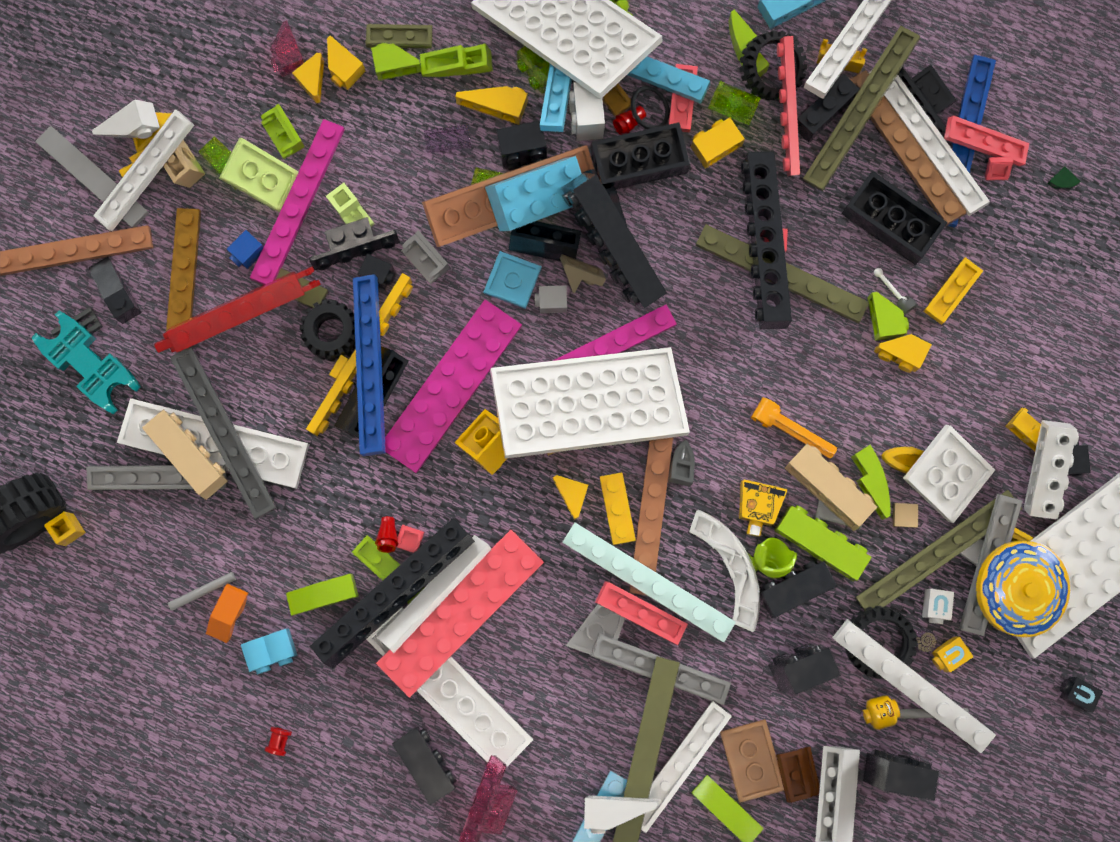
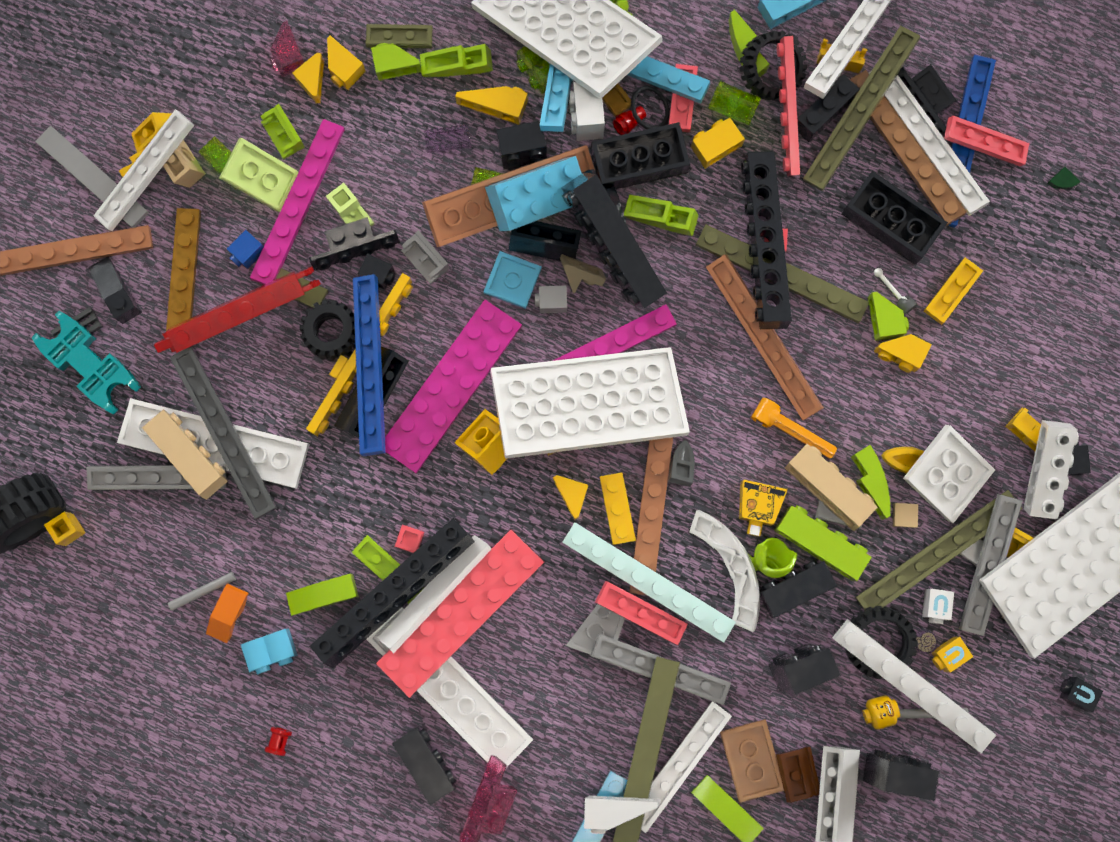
white slope [92,100,160,139] -> none
red cone [375,516,398,553] -> none
dish [976,541,1070,637] -> none
coral tile [985,157,1013,180] -> none
none -> lime slope [624,195,699,236]
none -> nougat plate [706,254,824,420]

